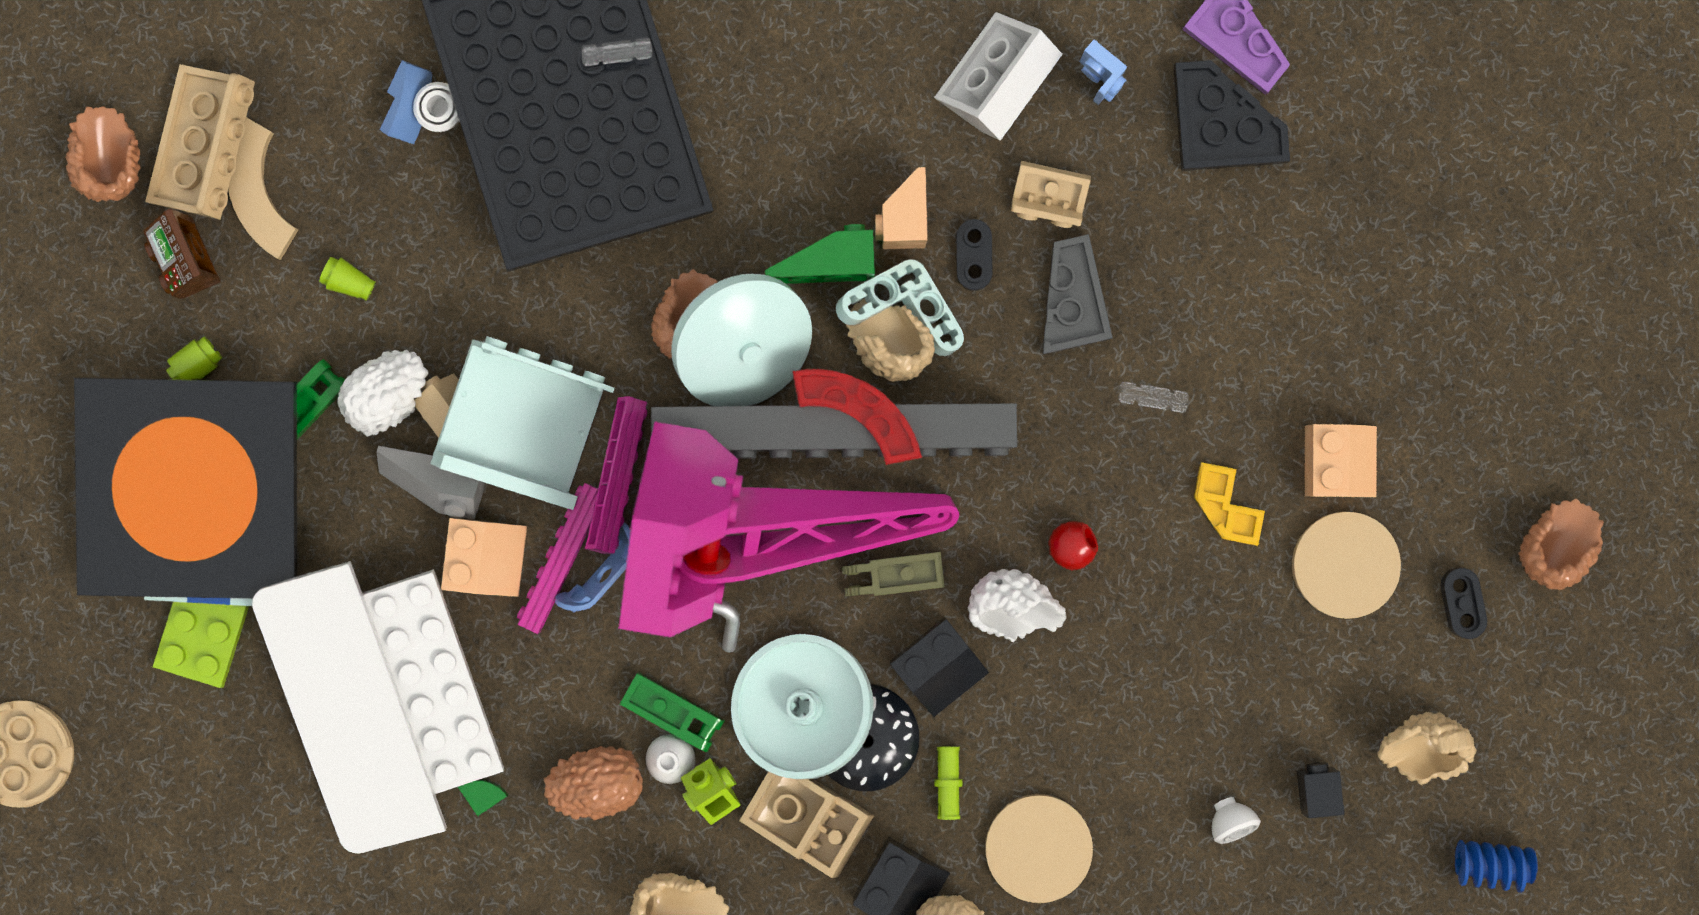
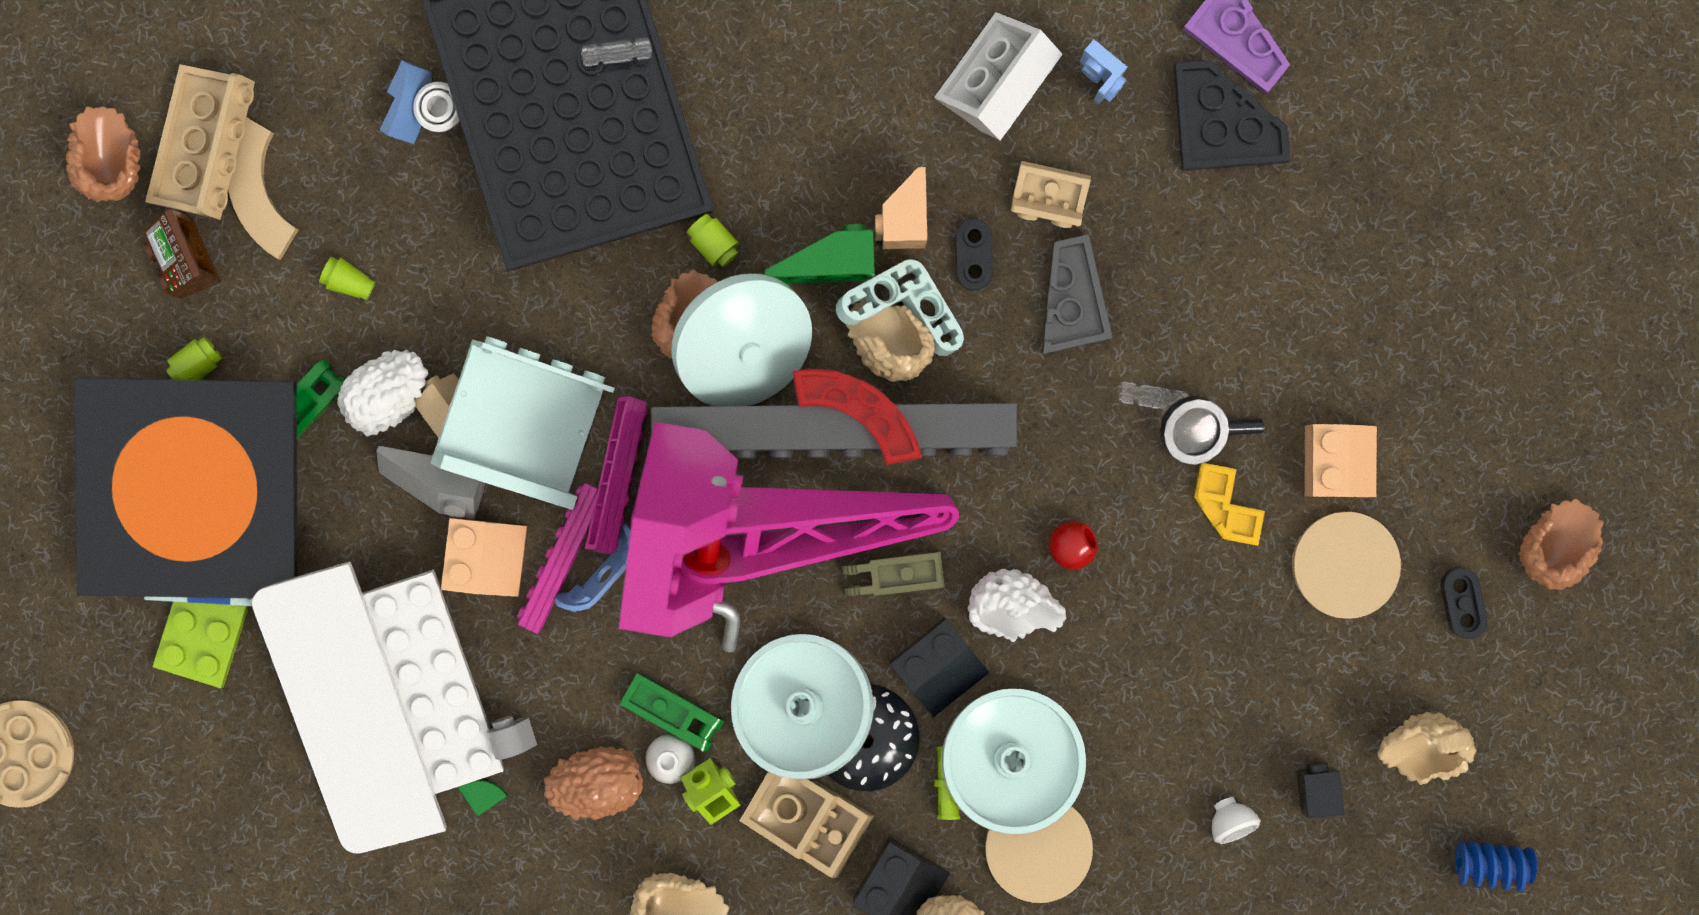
none -> light grey plate [487,716,537,760]
none -> lime brick [687,214,739,267]
none -> light aqua dish [942,689,1086,834]
none -> piece [1160,396,1264,465]

